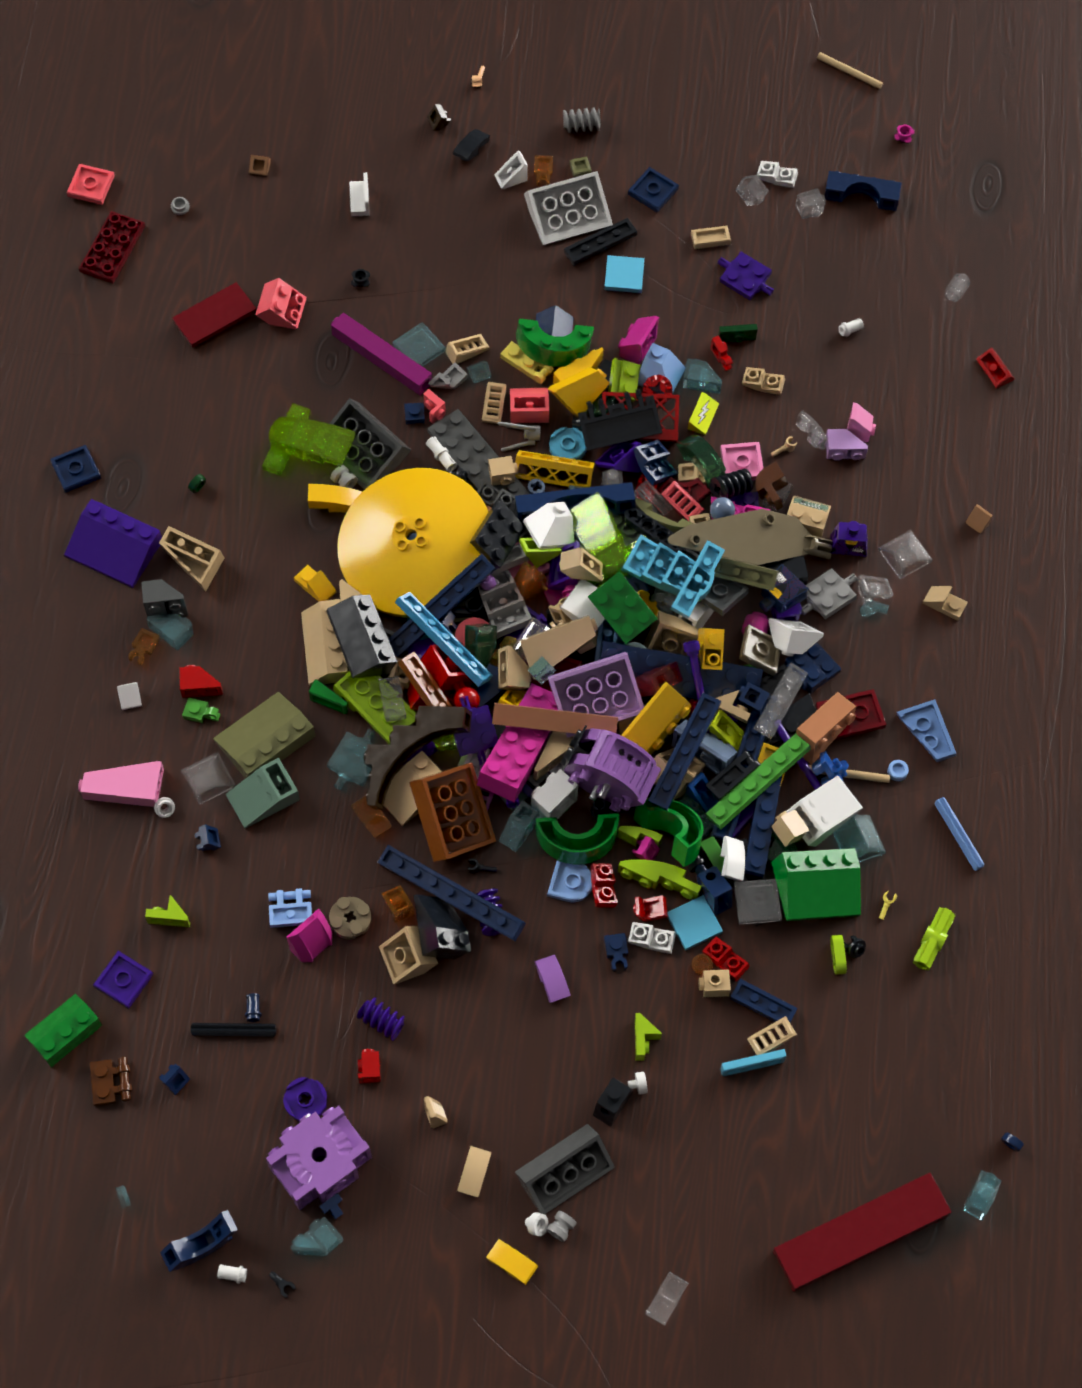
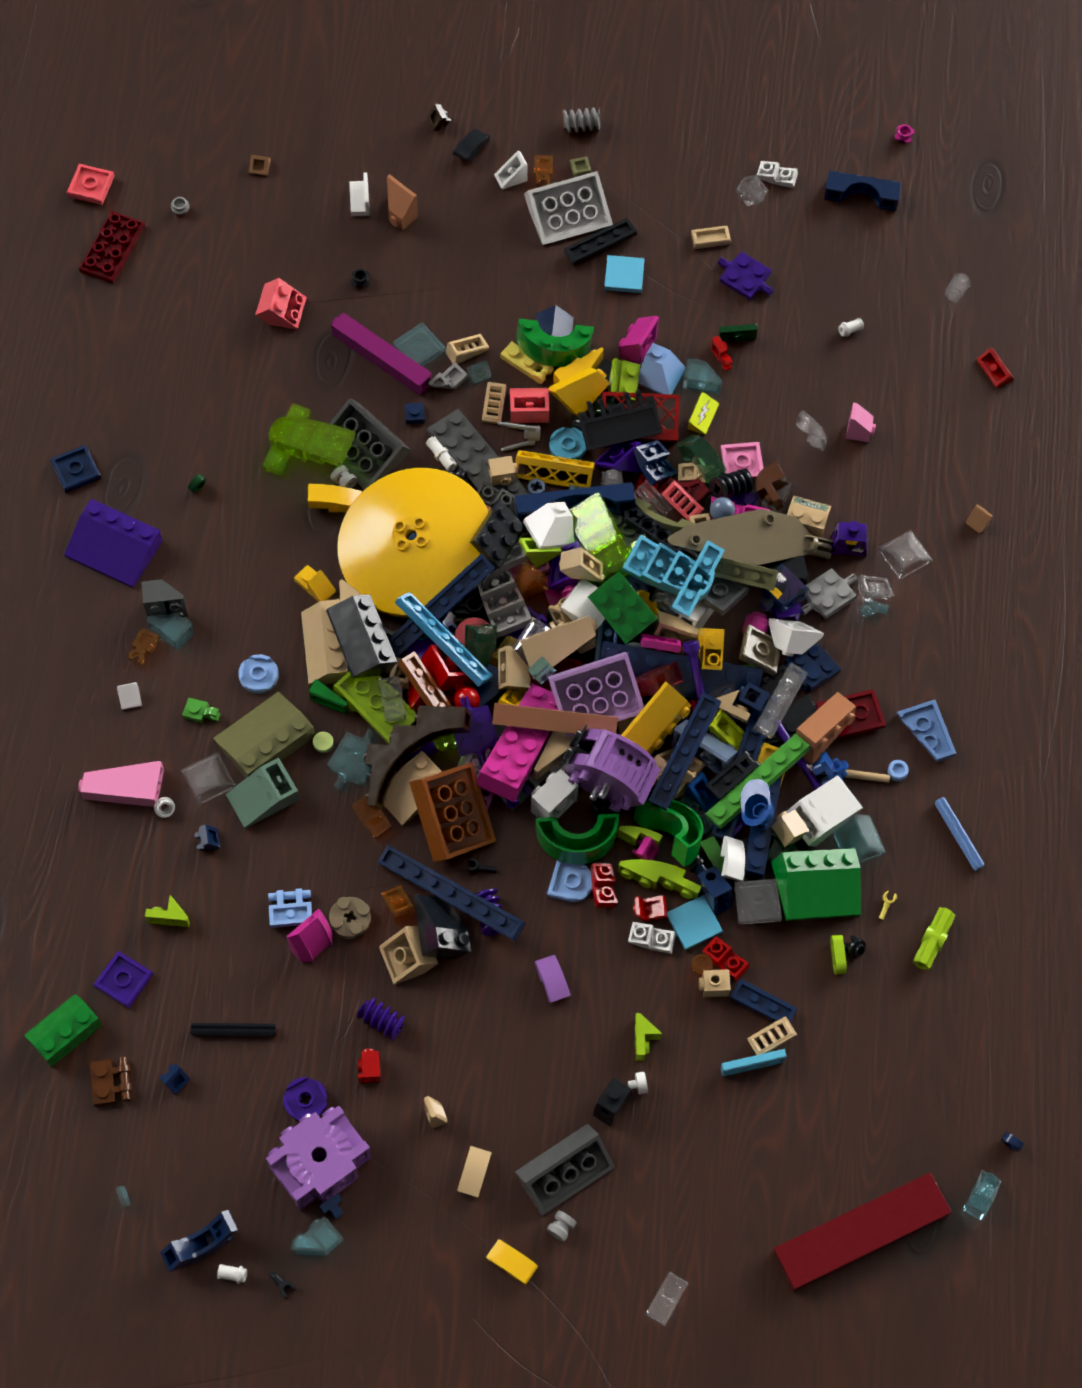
tan wedge [159,526,225,592] -> none
dark red tile [172,282,257,348] -> none
red slope [179,665,223,698] -> none
dark blue pin [245,993,262,1022] -> none
coral bracket [423,389,446,424] -> none
light nougat hand [472,66,485,87] -> none
medium lavender piece [480,575,496,590] -> none
clear light blue slope [499,800,540,852] -> none
white tile [525,1212,548,1236] -> none
dark blue plate [604,933,628,972] -> none
dark blue tile [628,167,679,213] -> none
red gear [642,375,673,405] -> none
tan slope [742,367,785,395] -> none
tan hand [771,436,797,457] -> none
clear brick [795,188,826,219] -> none
tan bar [817,52,883,89] -> none
lavender slope [825,429,868,460] -> none
tan slope [922,586,968,621] -> none
none -> light blue tile [238,654,279,694]
none -> yellowish green tile [313,732,334,753]
none -> nougat slope [387,174,418,230]
none -> dark pink plate [639,633,682,653]
none -> blue piece [741,779,774,826]

